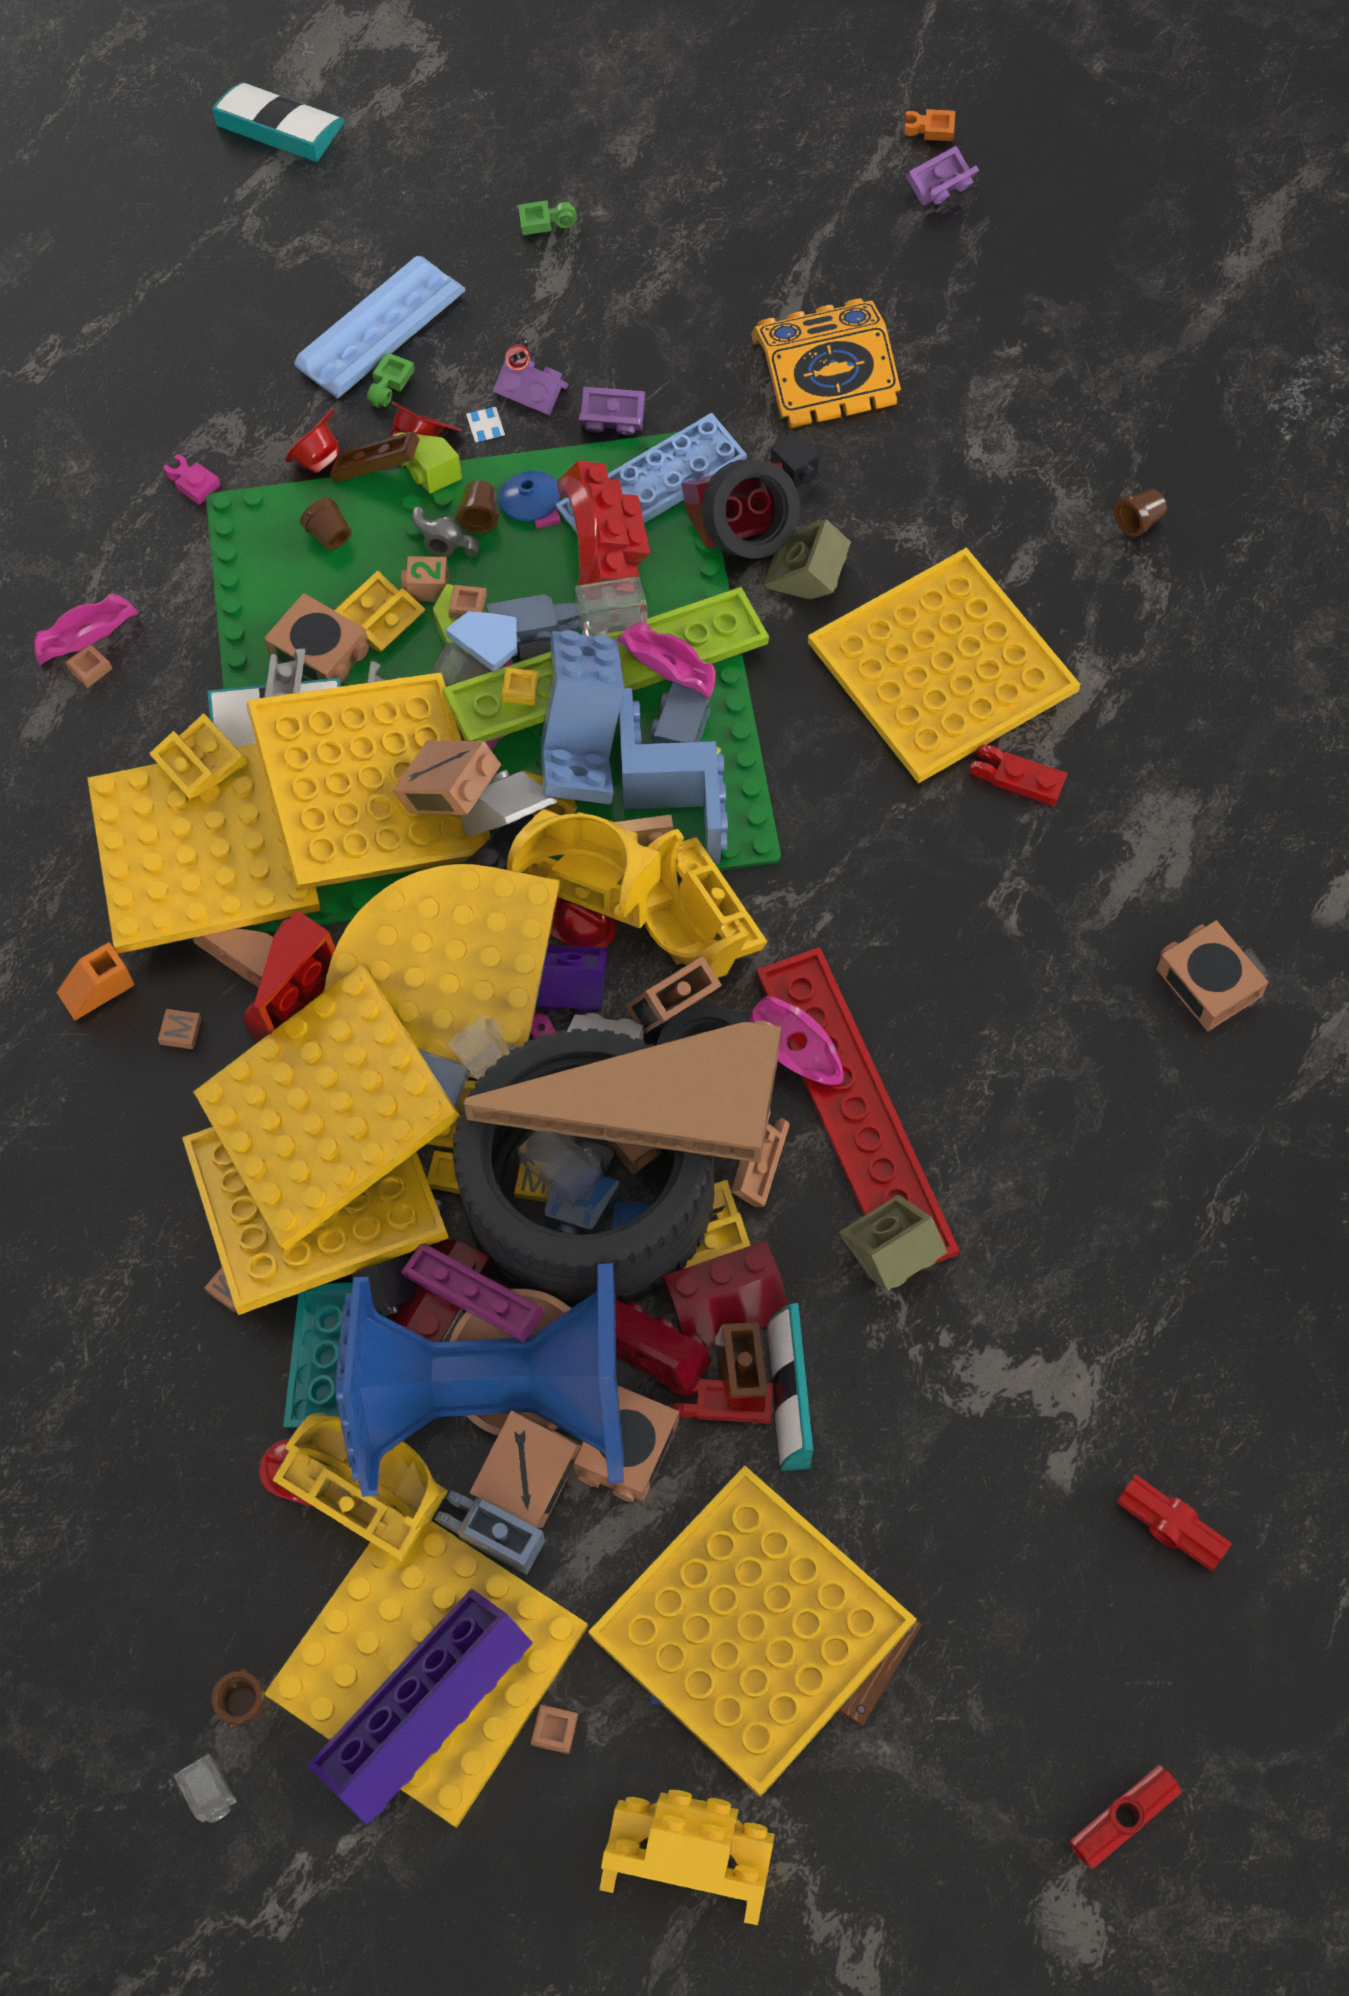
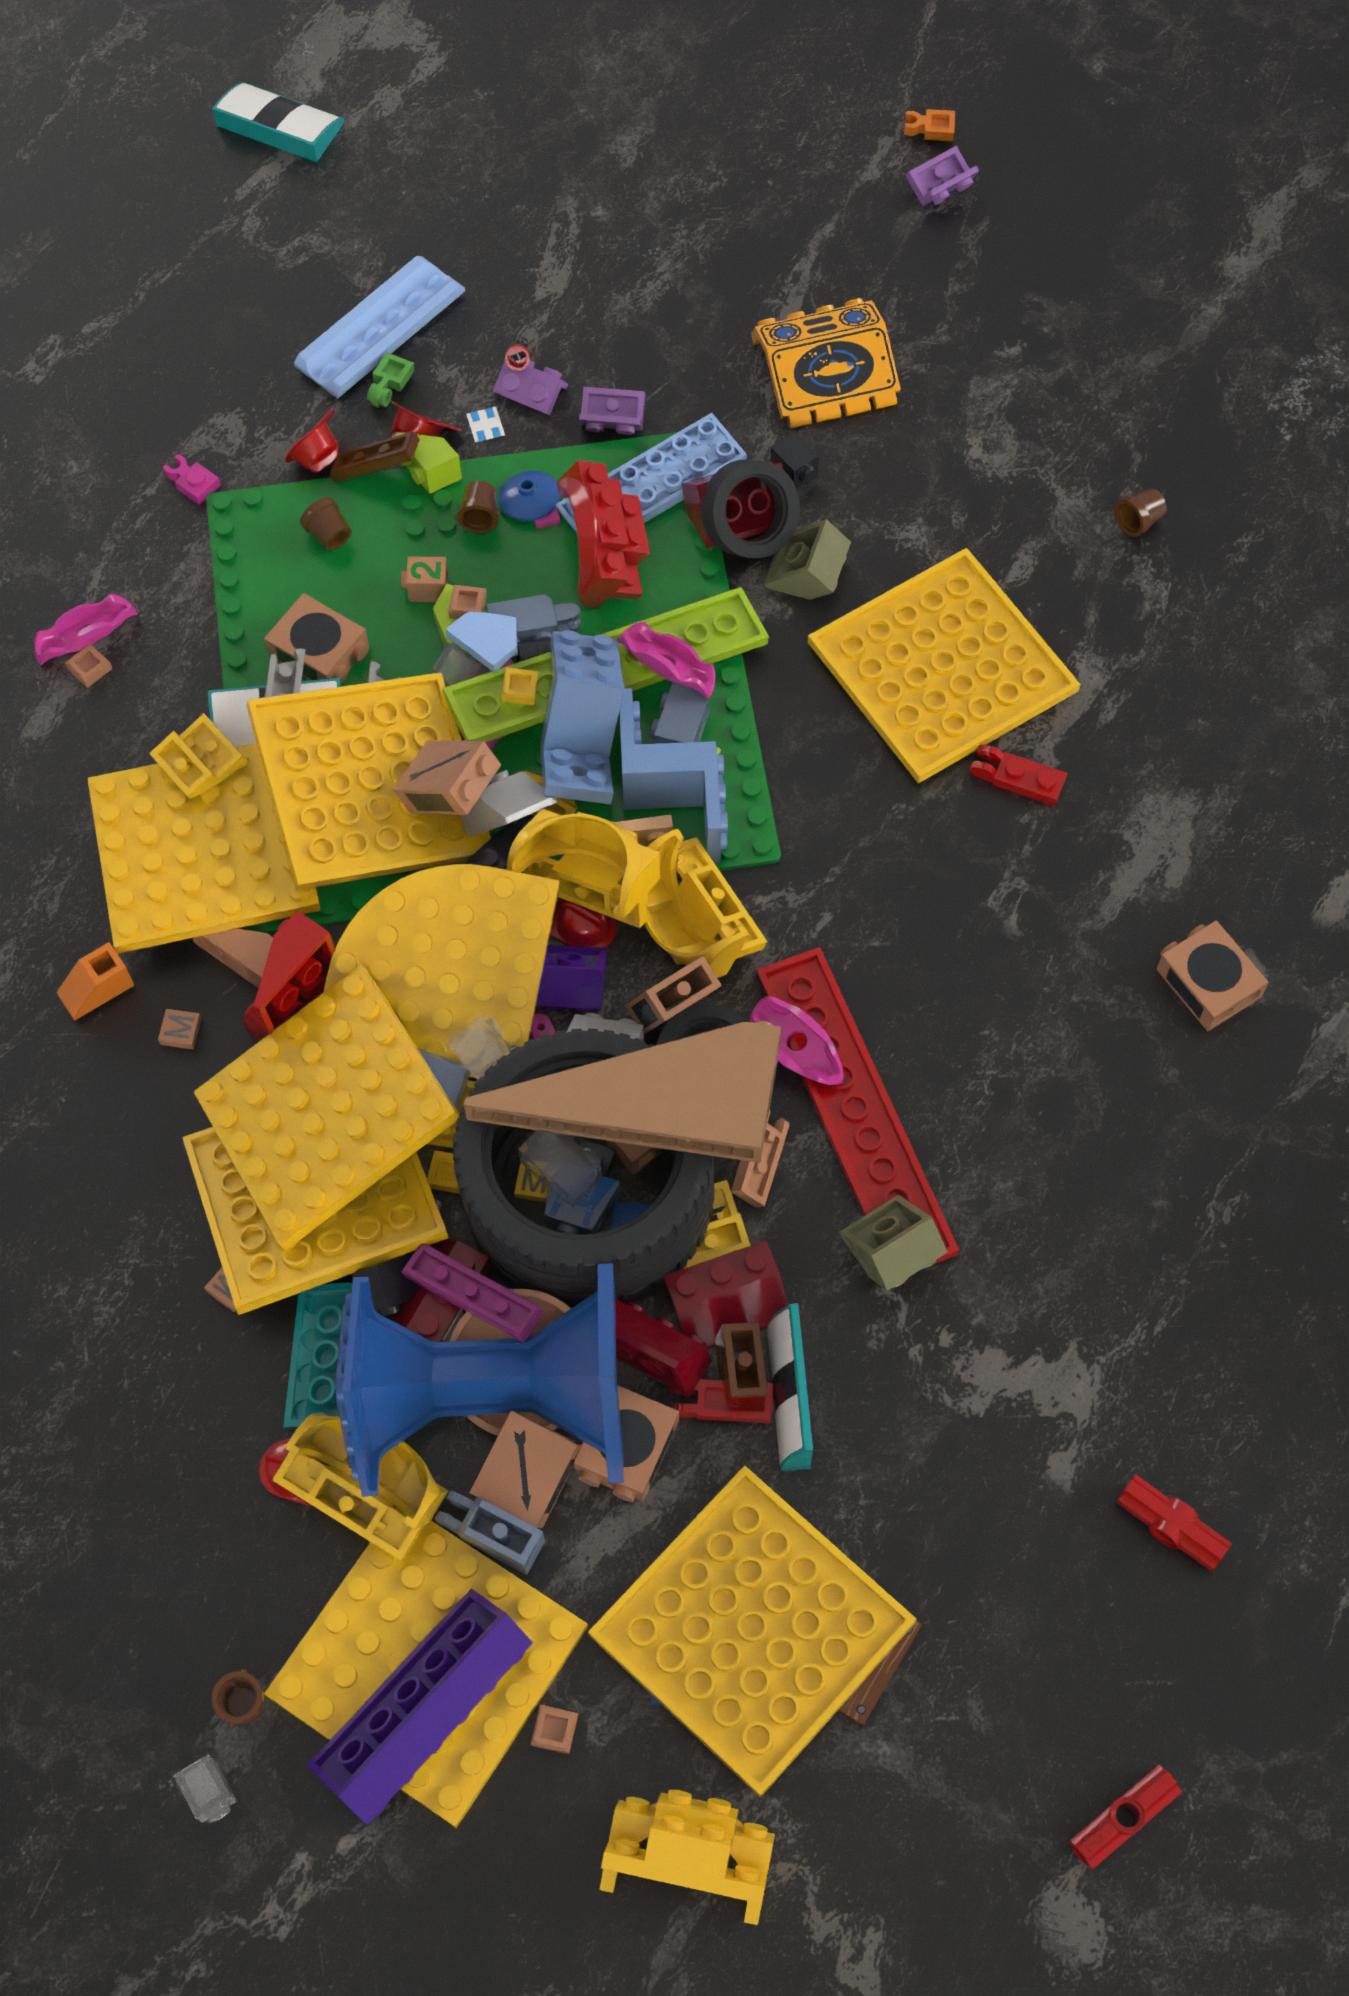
yellow slope [334,571,426,653] -> none
flat silver piece [412,507,479,558] -> none
bright green plate [518,200,577,235] -> none
clear brick [575,576,647,636] -> none

